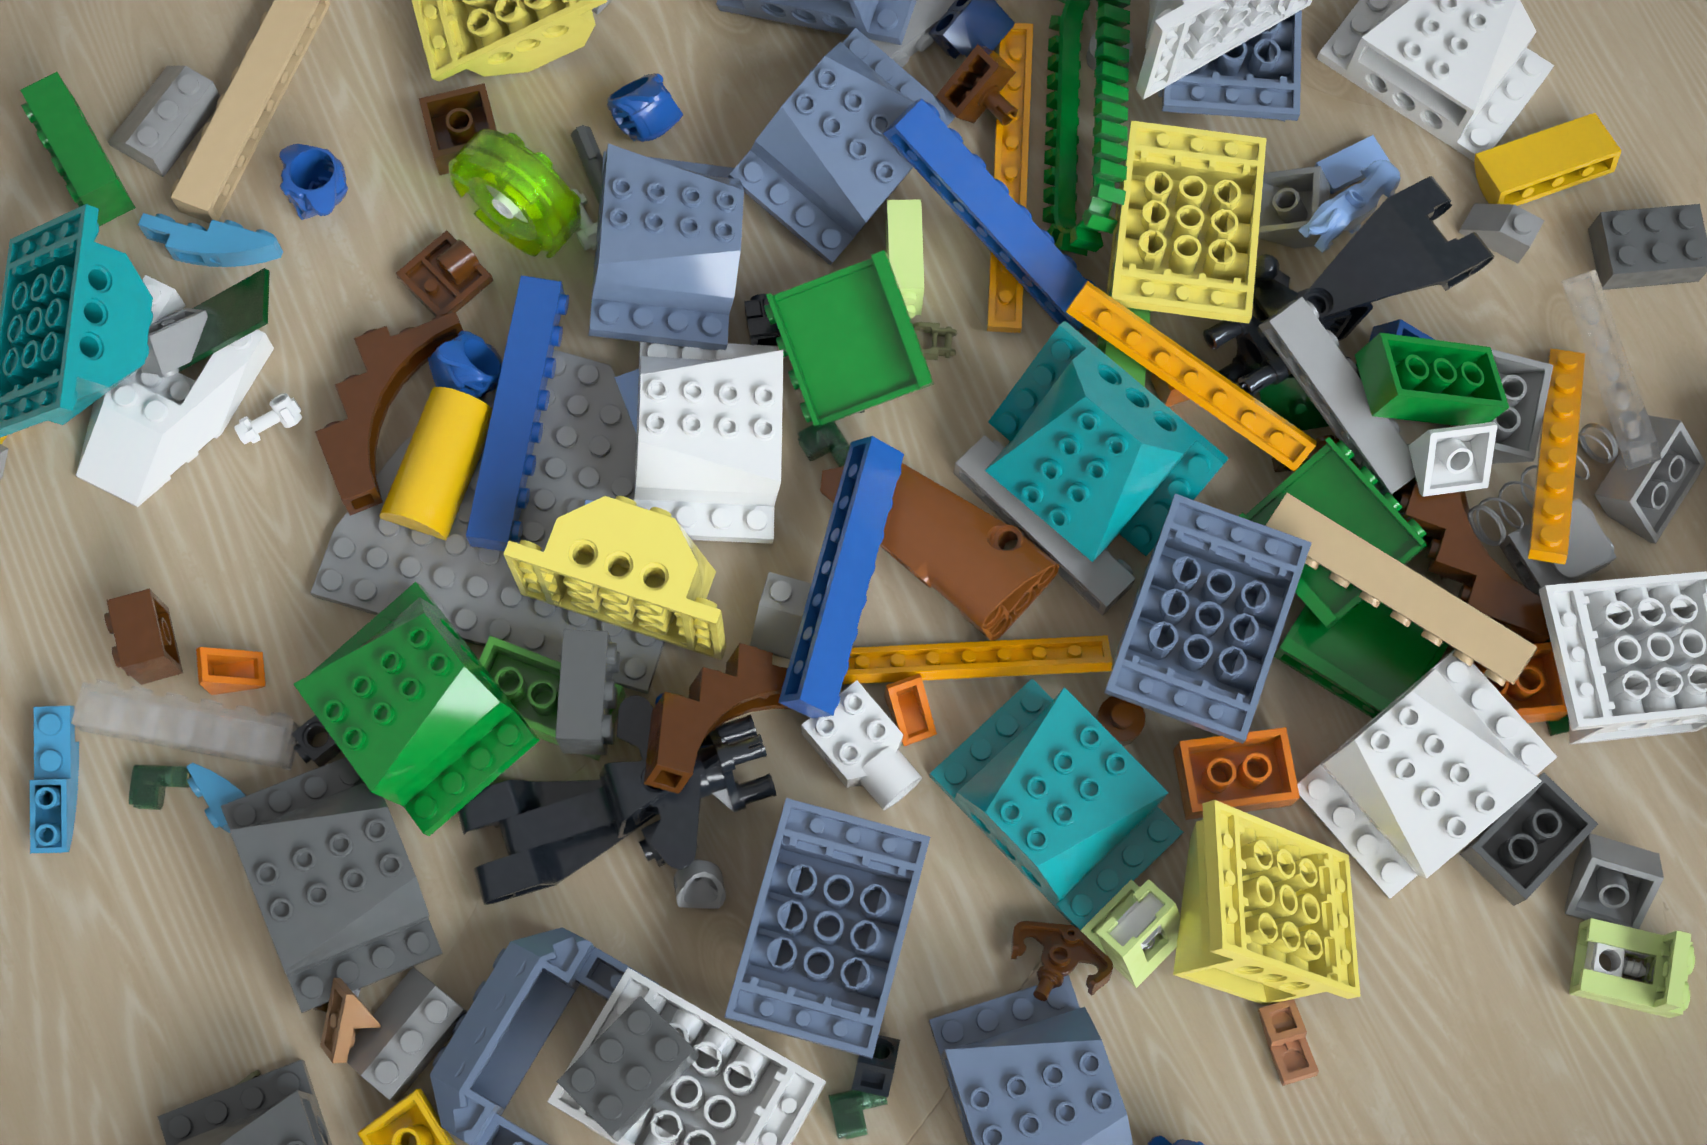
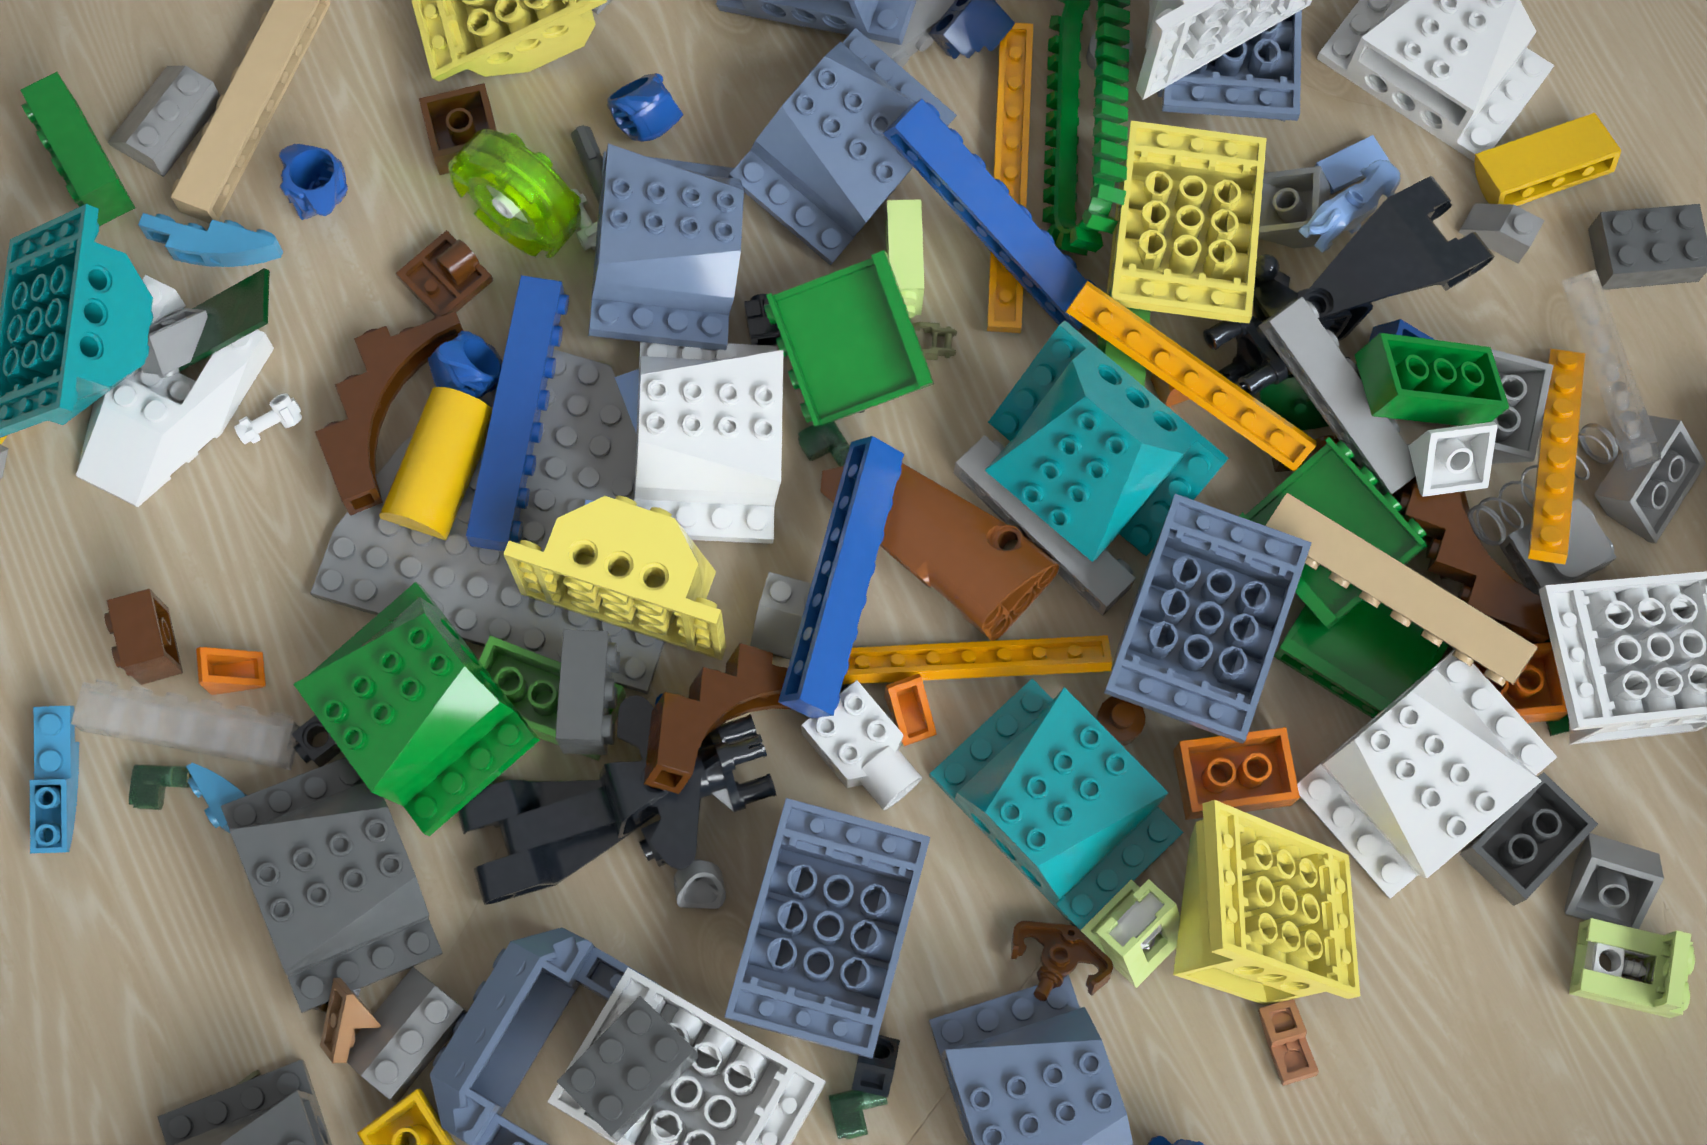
reddish brown brick [935,44,1018,125] -> none

